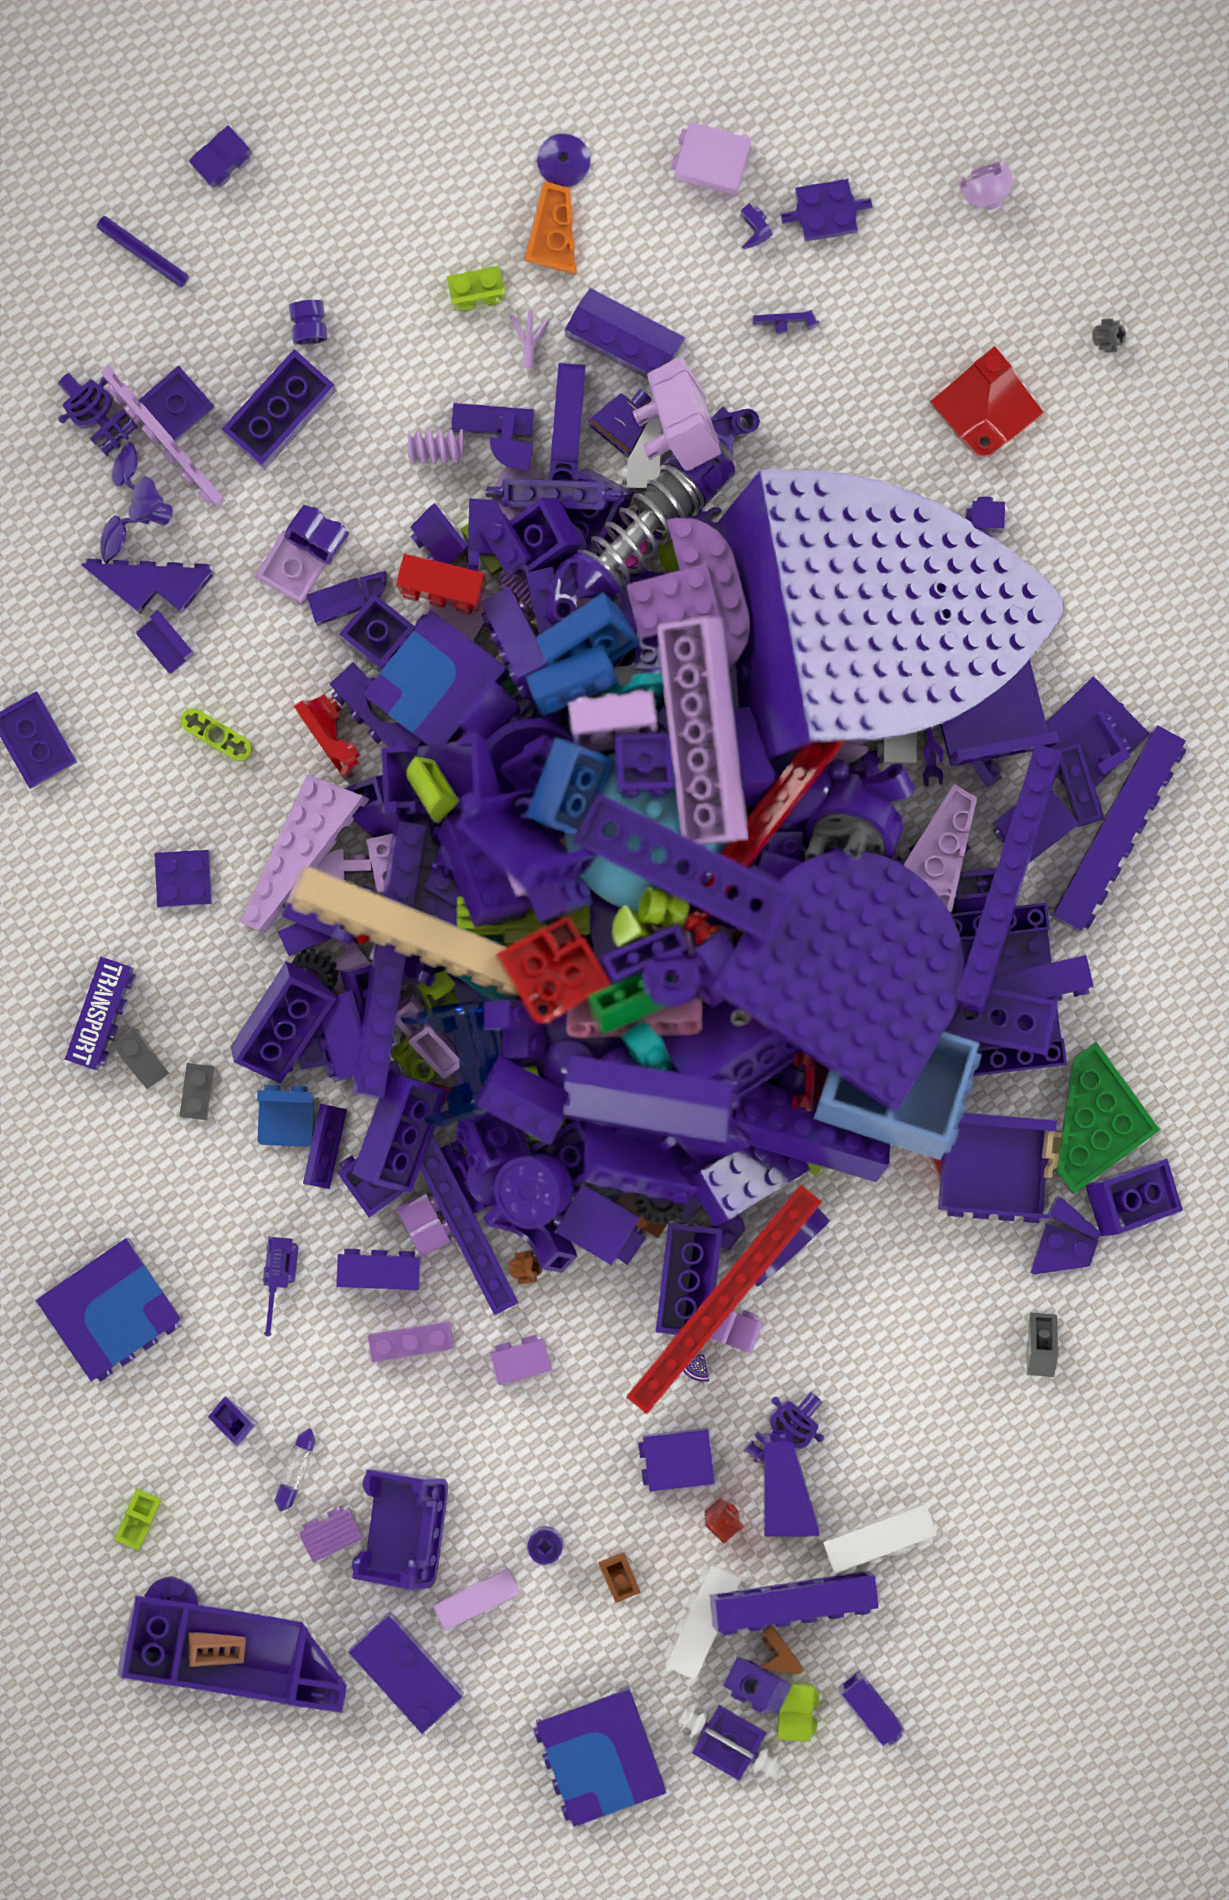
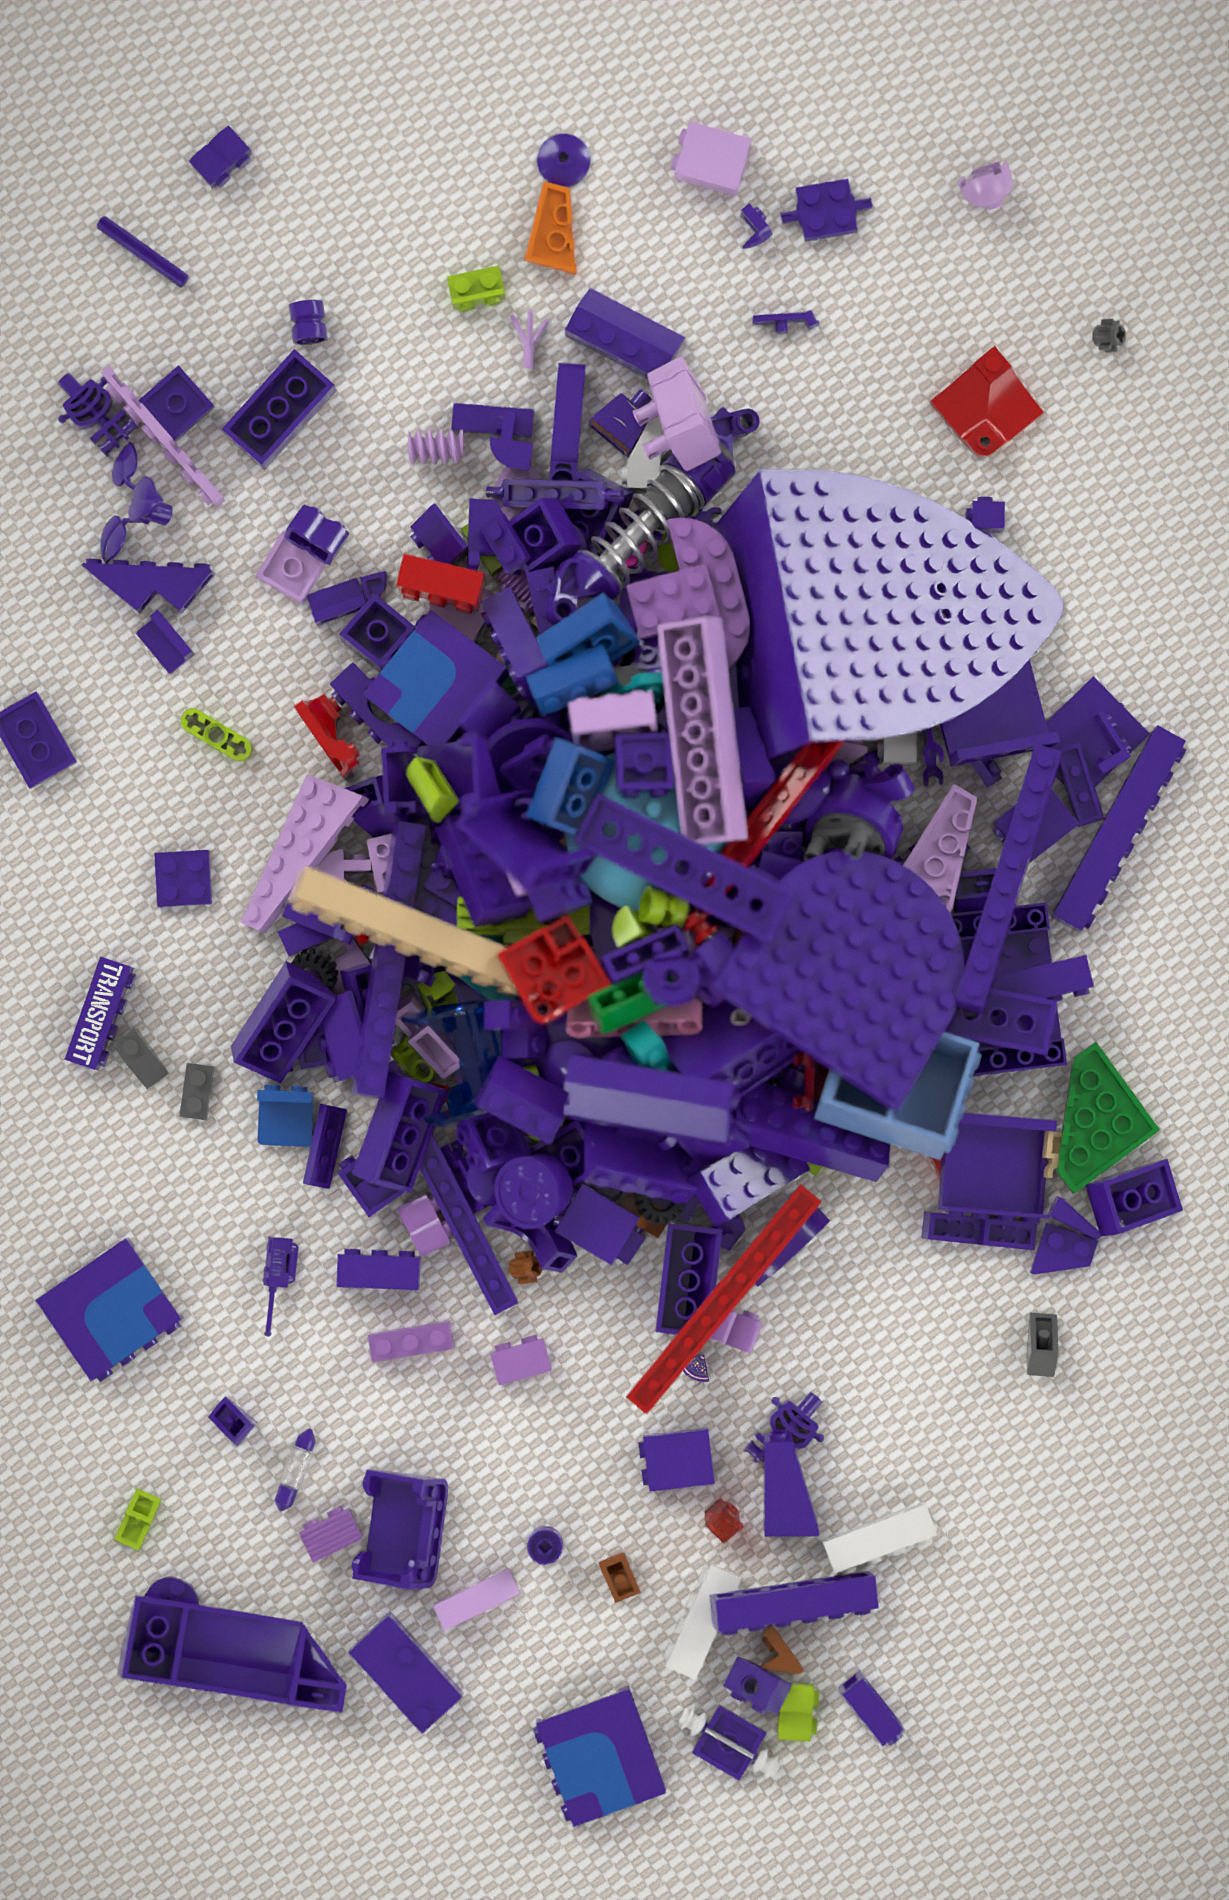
nougat slope [186,1633,246,1667] -> none
none -> dark purple slope [921,1211,1037,1251]

